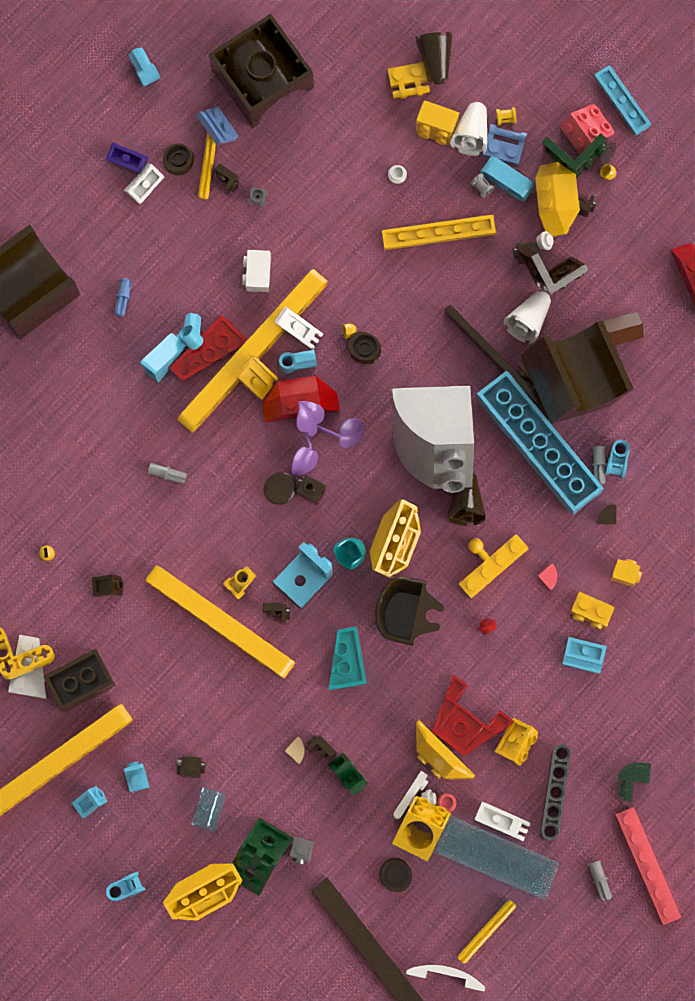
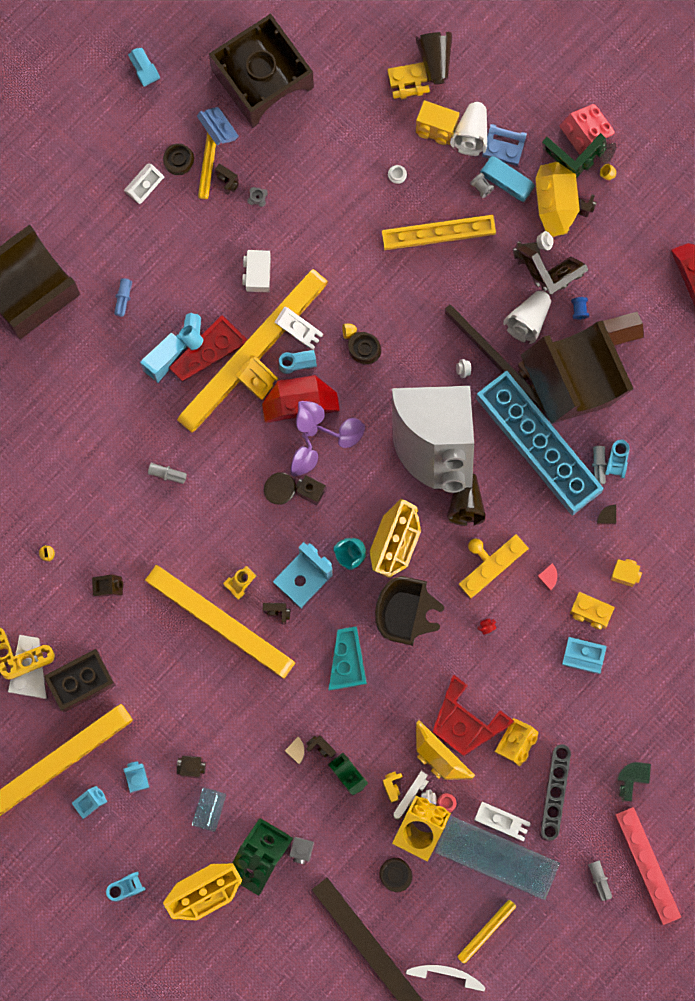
dark purple slope [106,142,148,173] -> none
yellow bush [496,107,517,126] -> none
medium azure plate [594,65,651,136] -> none
none -> yellow bracket [382,771,402,803]
none -> white plate [456,359,471,378]
none -> blue bush [571,297,590,320]

